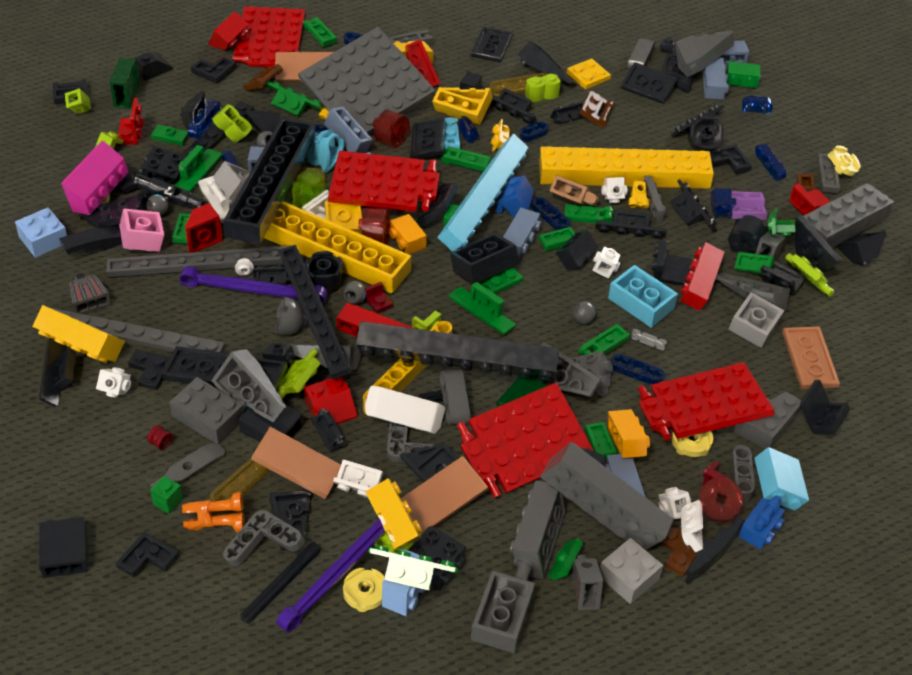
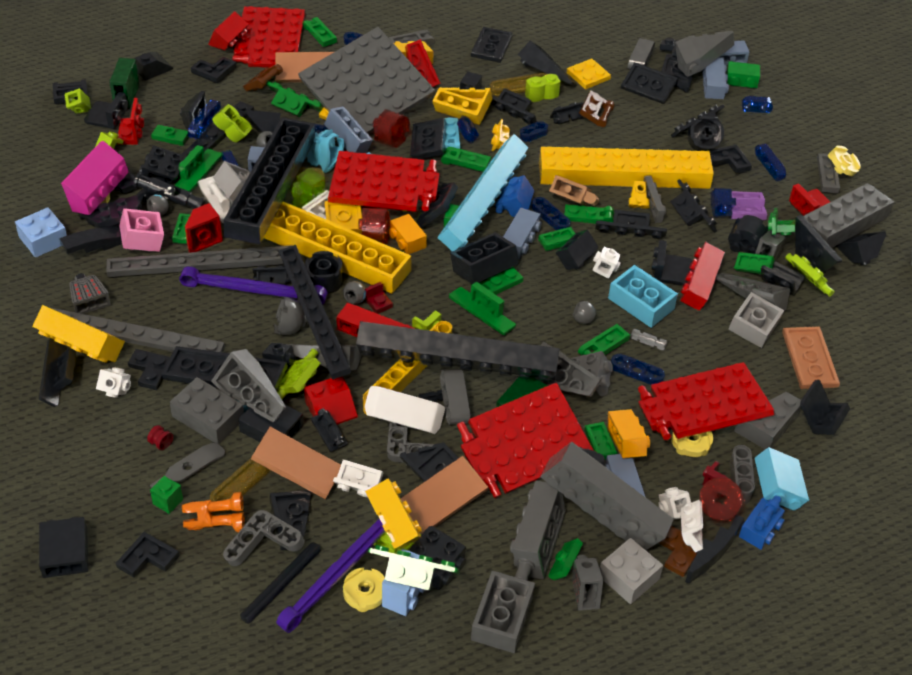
white plate [235,258,254,275] -> none
white brick [601,177,627,203] -> none
reddish brown slope [796,173,815,190] -> none
none -> black bracket [84,92,128,129]

